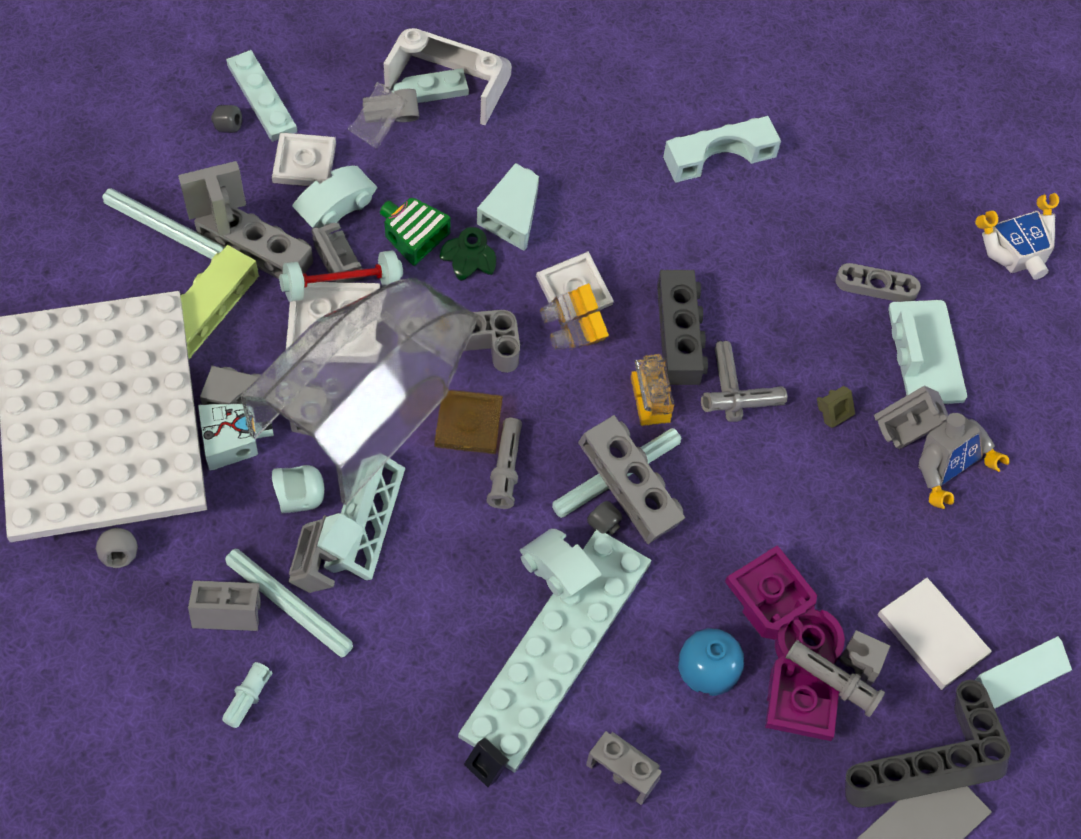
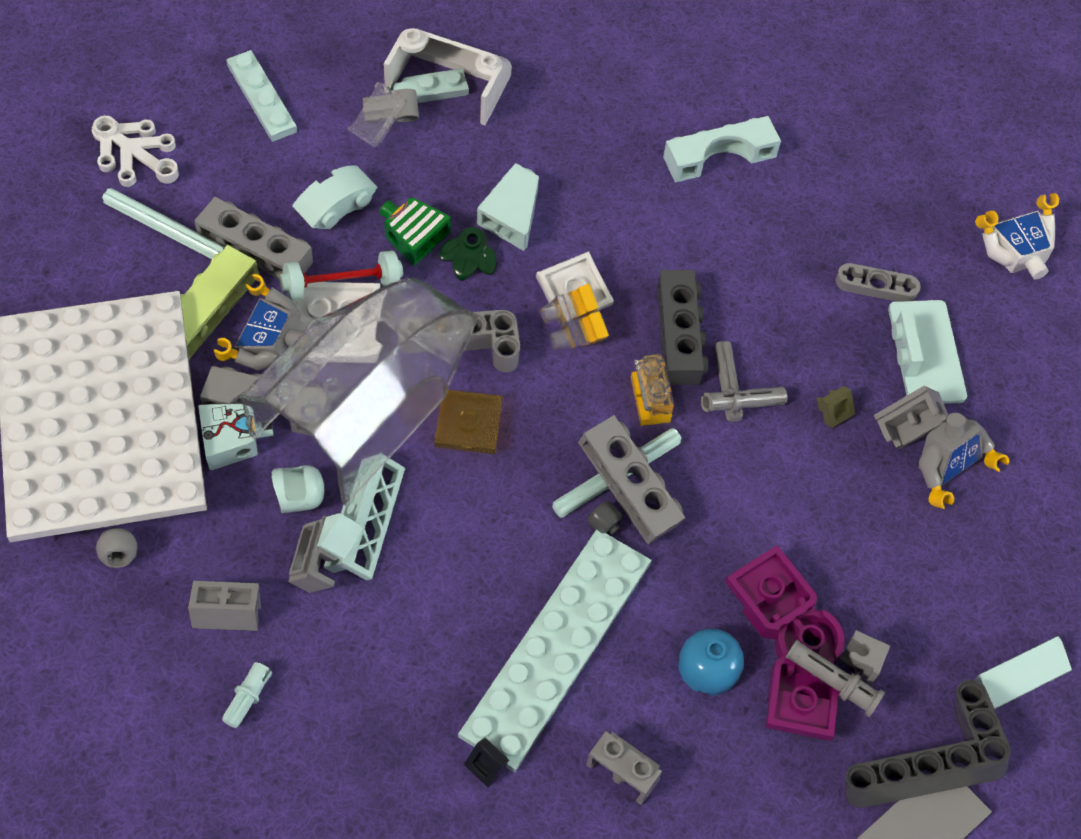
light grey bracket [178,161,246,237] -> none
dark grey piece [211,105,242,133] -> none
light aqua axle [225,549,353,657] -> none
white plate [272,133,336,186] -> none
light grey hinge [312,223,365,283] -> none
light grey pin [486,418,522,509] -> none
light aqua brick [519,529,602,600] -> none
white tile [878,577,992,690] -> none
none -> white plant [92,116,179,187]
none -> torso [214,274,311,370]

